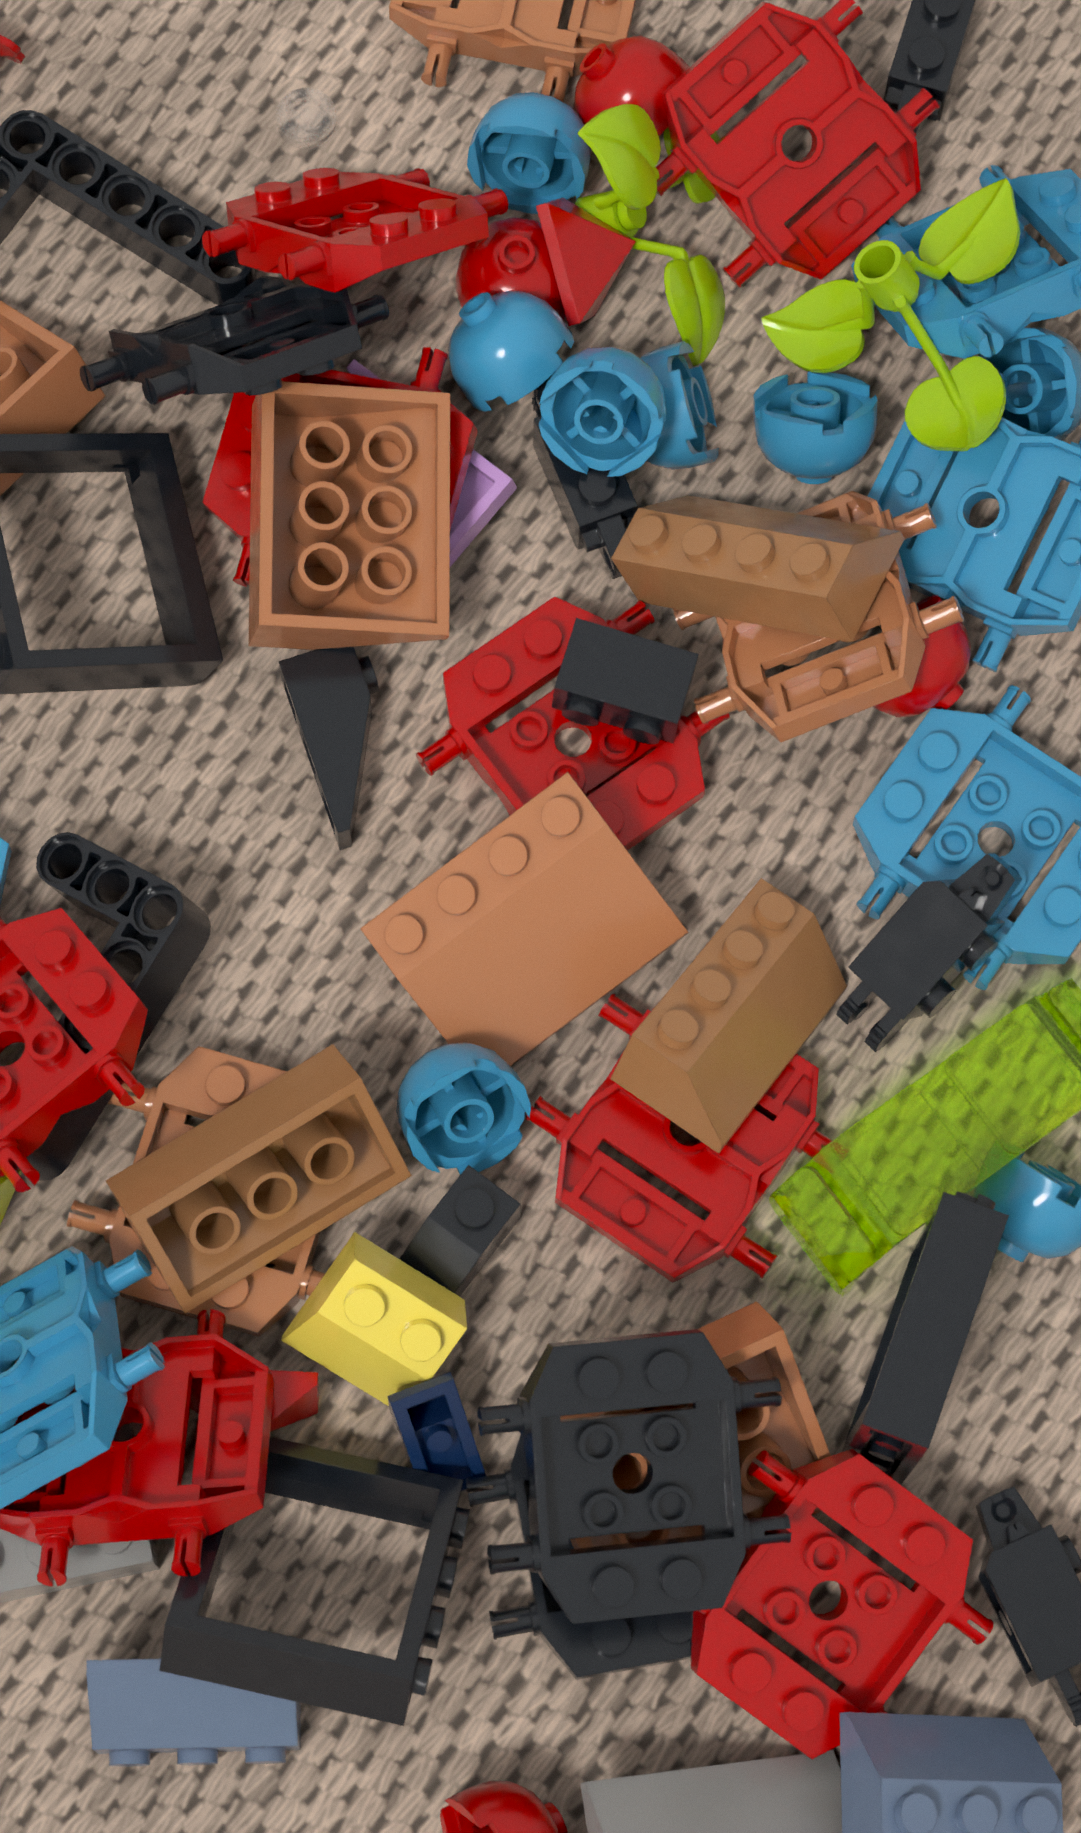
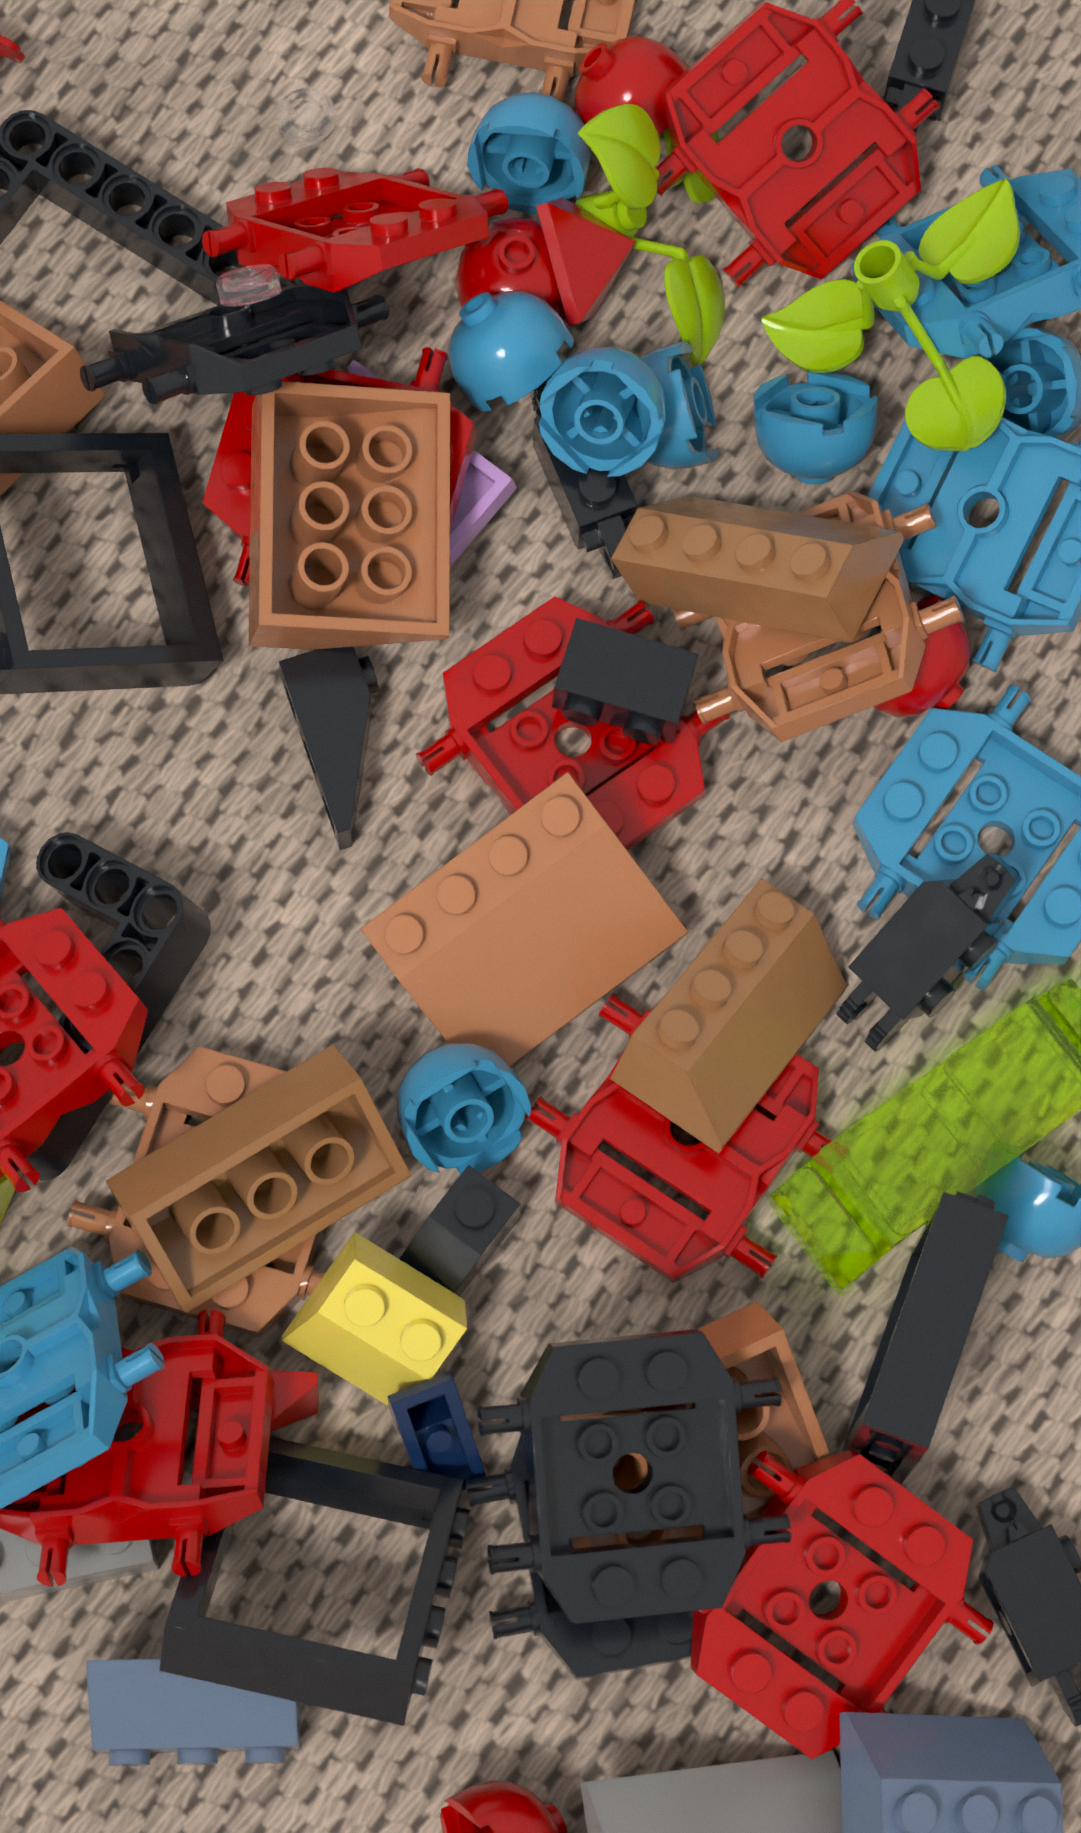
none -> clear tile [216,264,282,306]

